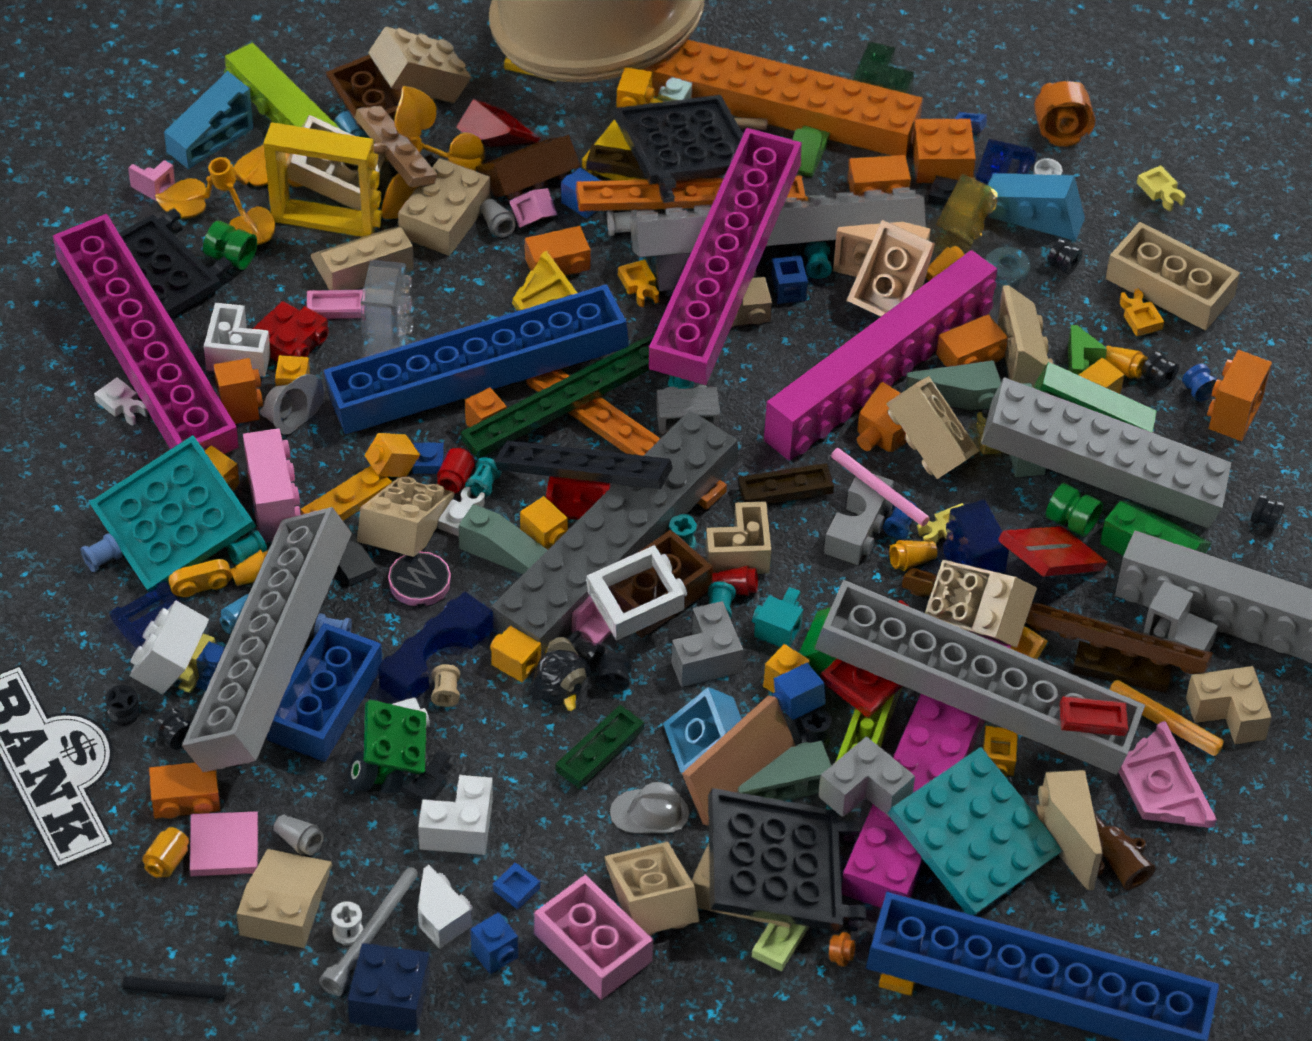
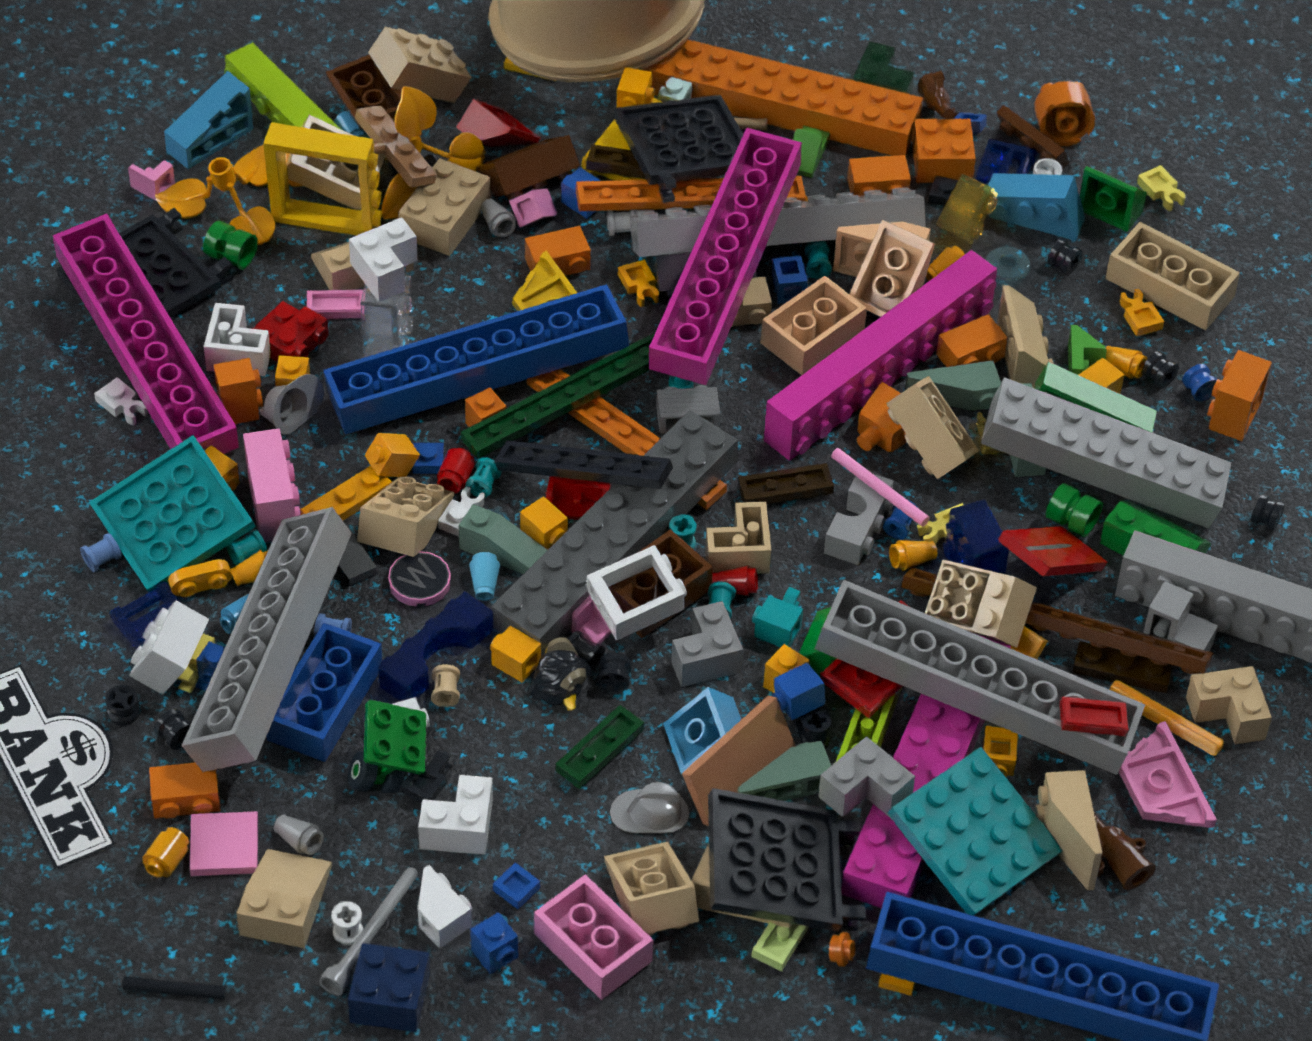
none -> white brick [349,217,417,302]
none -> medium azure cone [469,552,500,601]
none -> light nougat brick [761,276,867,375]
none -> reddish brown piece [917,70,957,120]
none -> reddish brown plate [996,105,1069,170]
none -> green slope [1080,166,1147,232]

